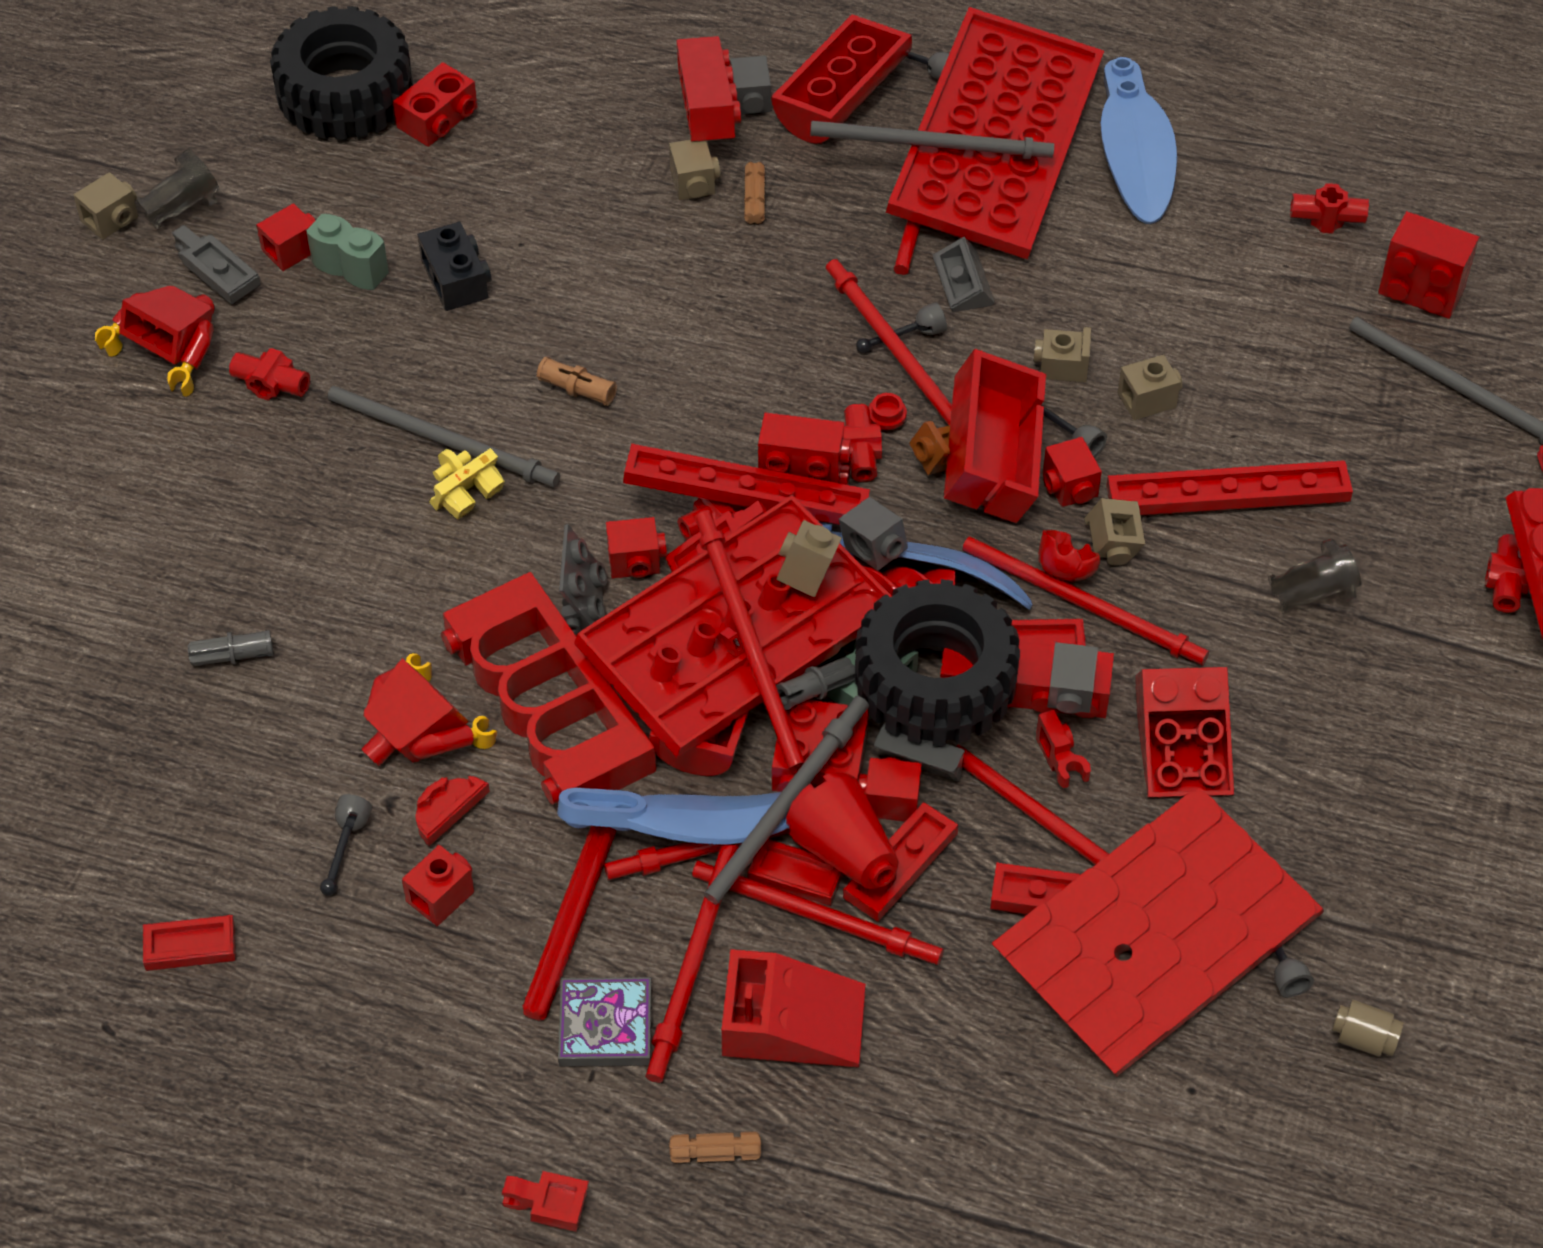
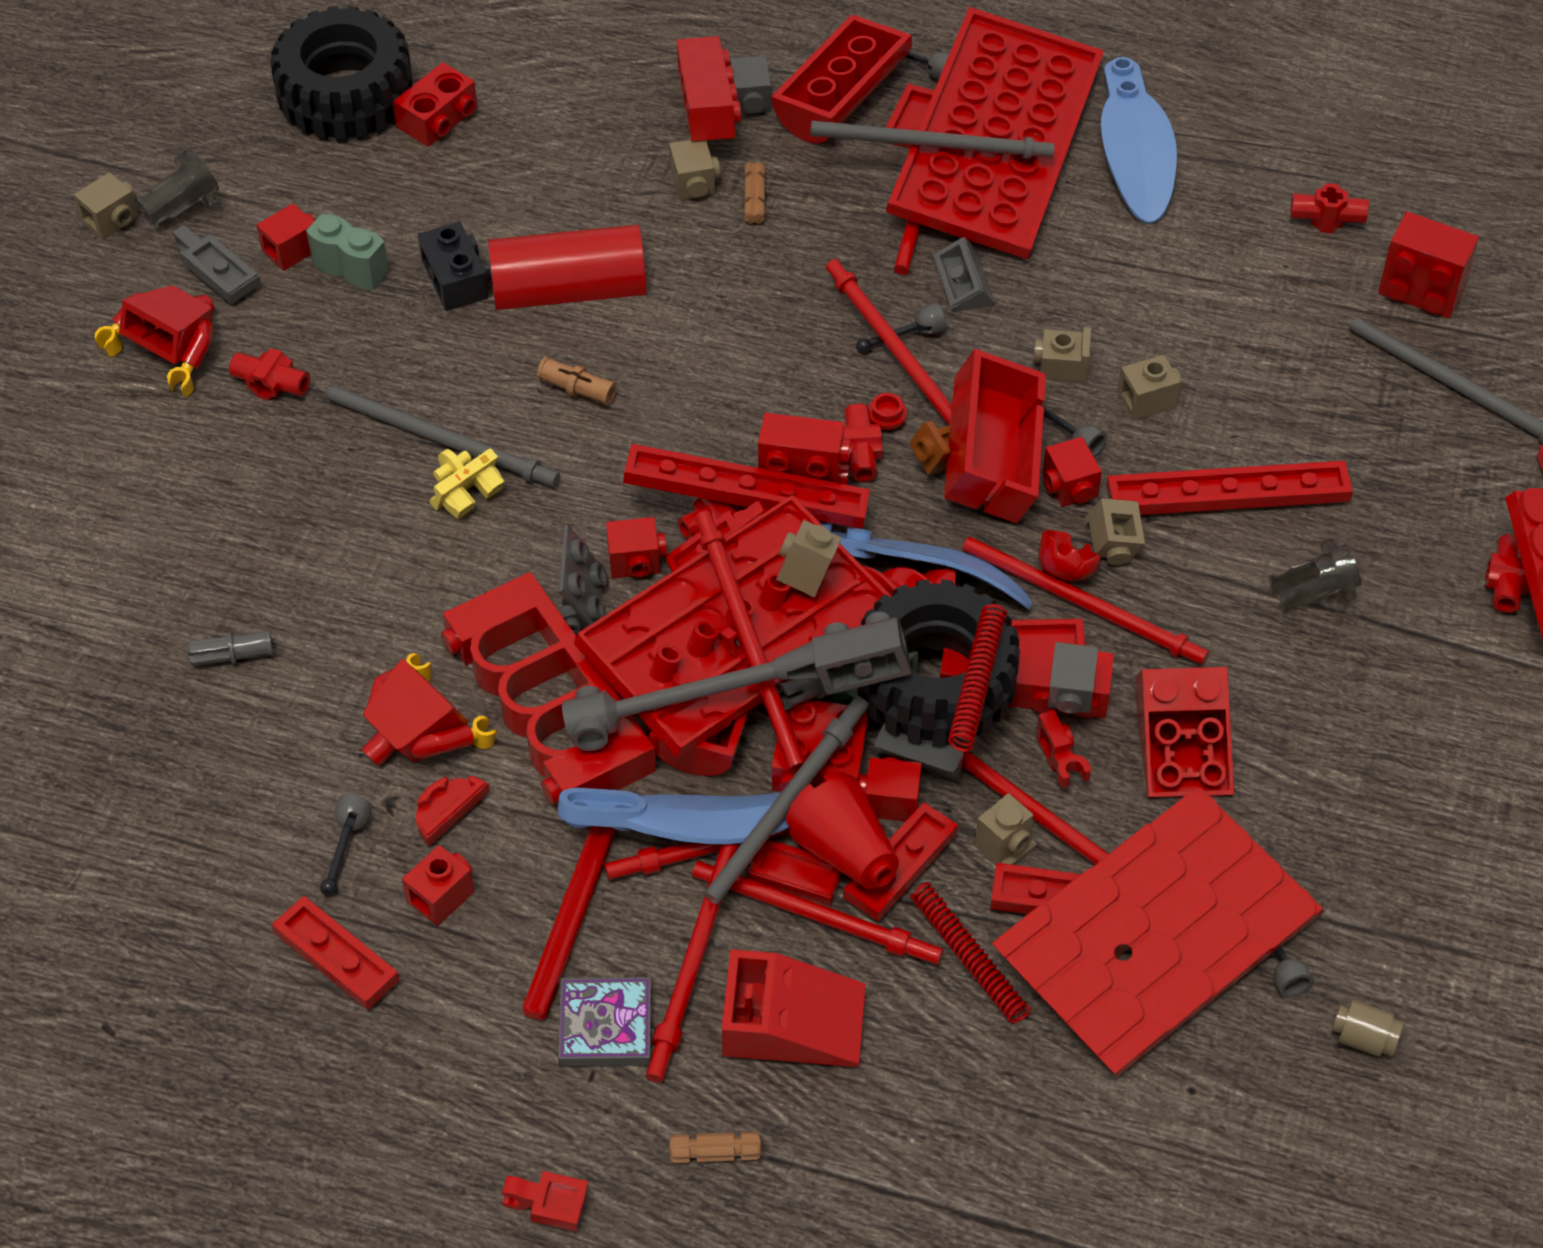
red tile [143,915,236,971] -> none
dark grey brick [839,497,908,571] -> none
none -> red plate [271,896,400,1011]
none -> red brick [488,224,647,310]
none -> dark grey bar [562,612,911,751]
none -> red tile [885,84,934,149]
none -> red piece [910,882,1031,1023]
none -> red piece [948,604,1007,752]
none -> dark tan brick [975,793,1037,865]

